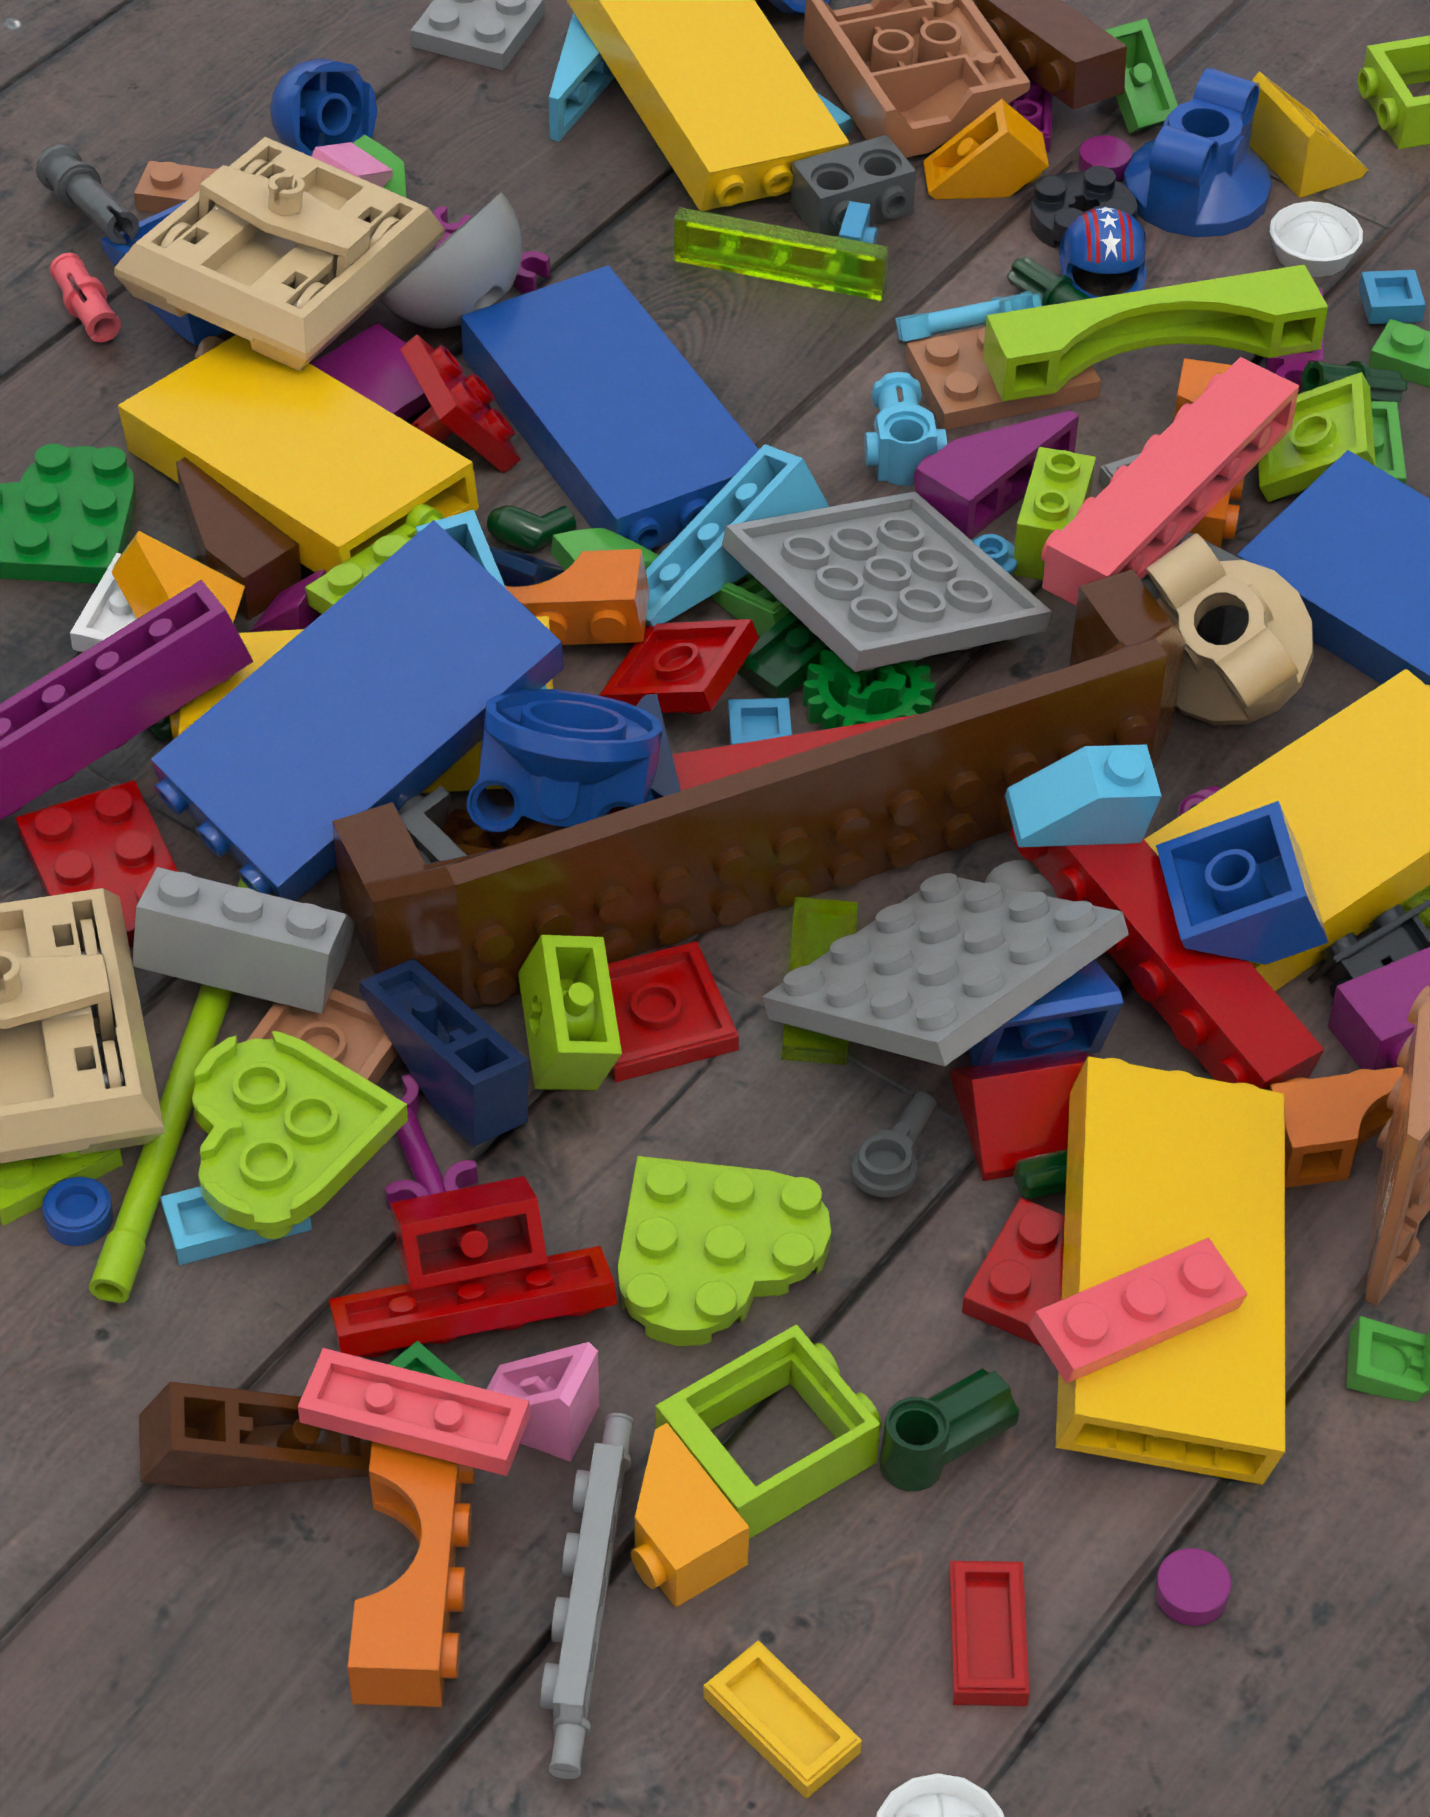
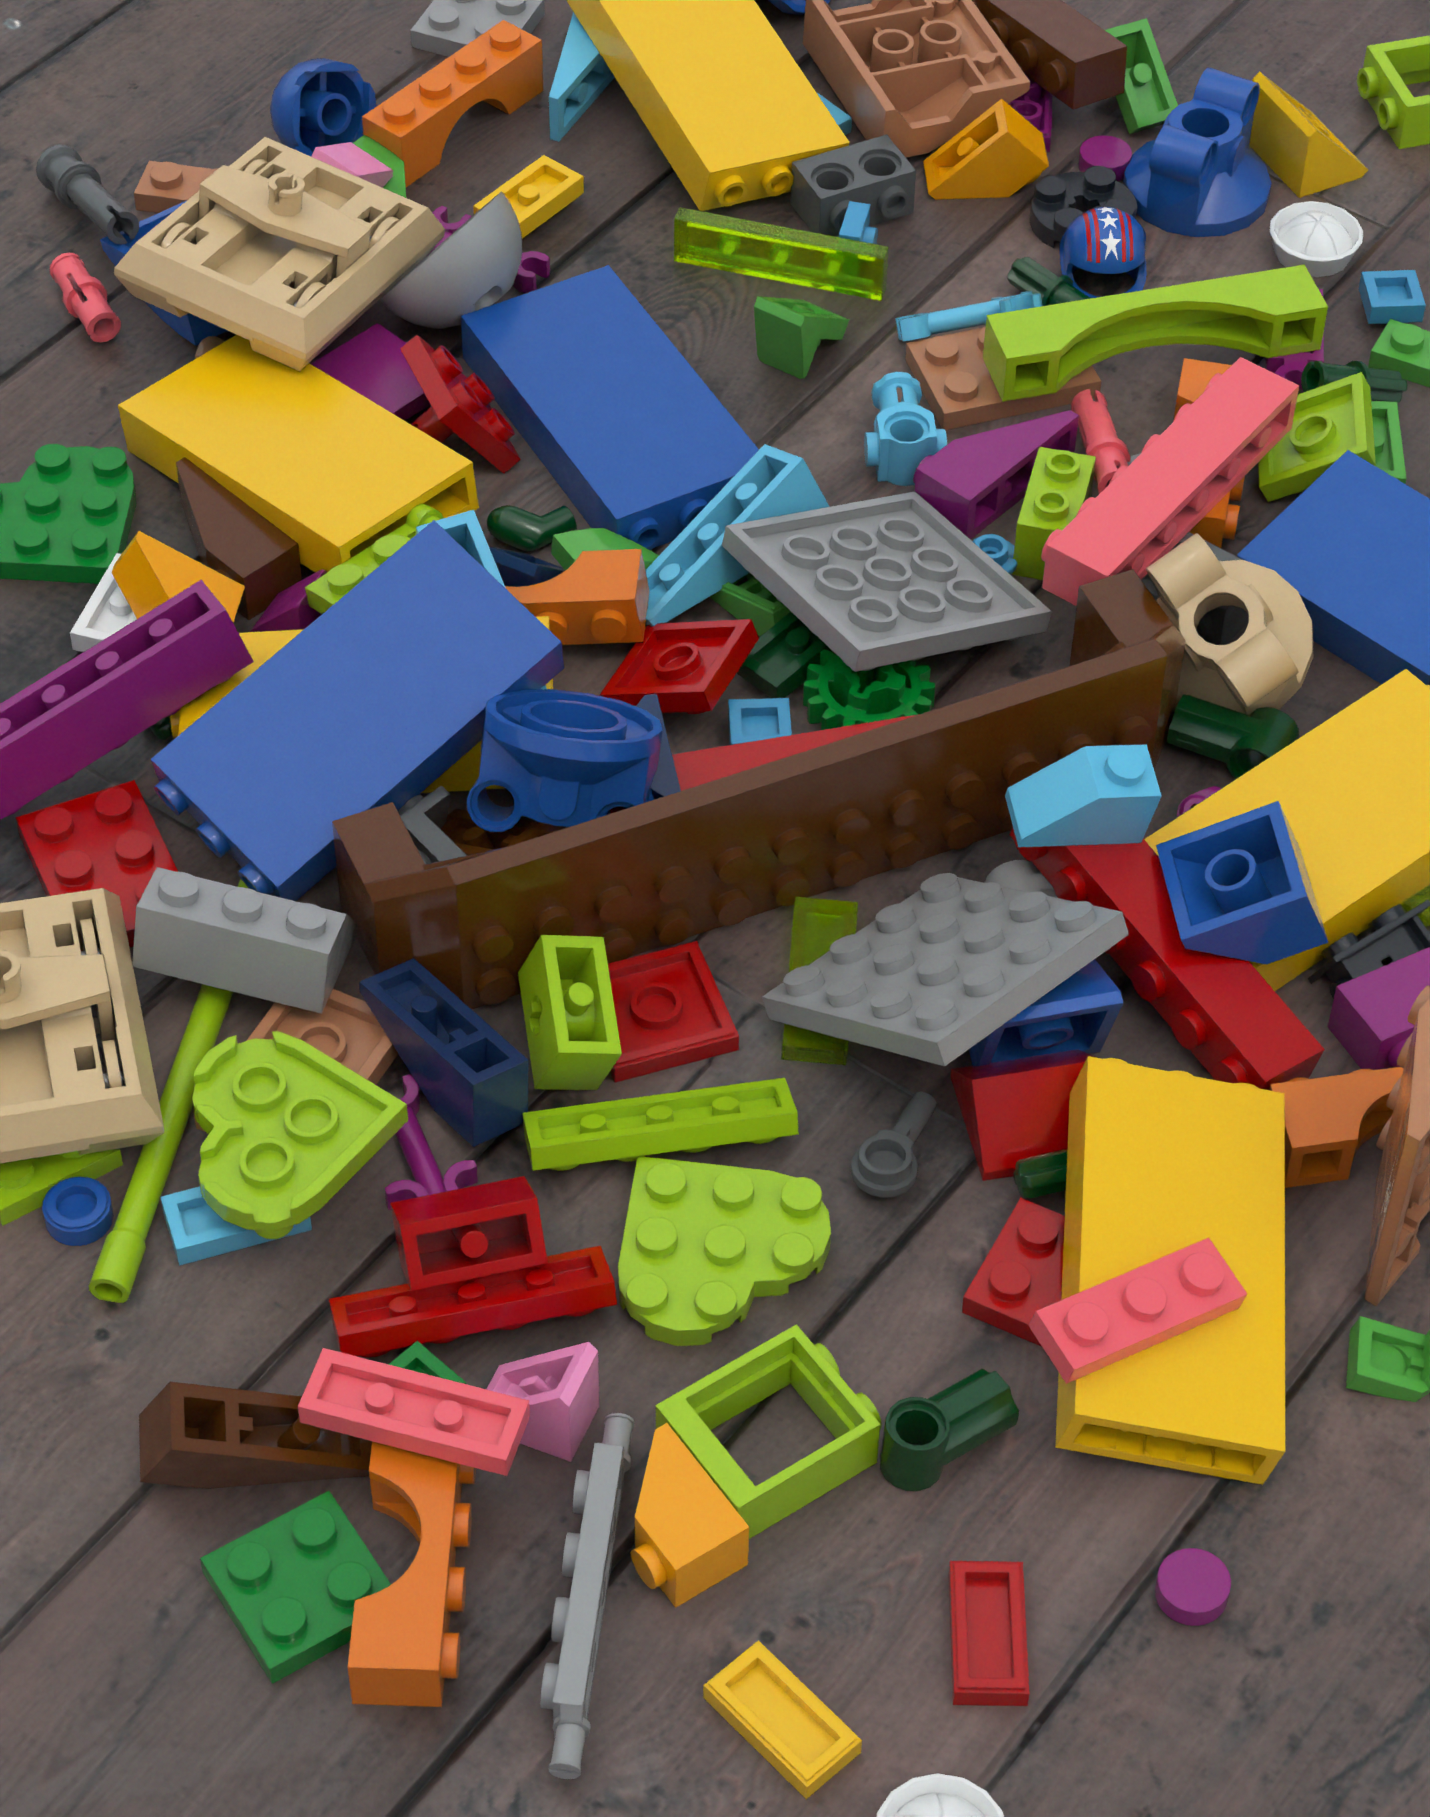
none -> green plate [200,1491,391,1684]
none -> orange arch [362,20,544,187]
none -> yellow plate [473,155,584,239]
none -> lime plate [522,1078,799,1171]
none -> bright green slope [754,296,850,379]
none -> coral pin [1071,389,1131,494]
none -> dark green piece [1167,694,1300,779]

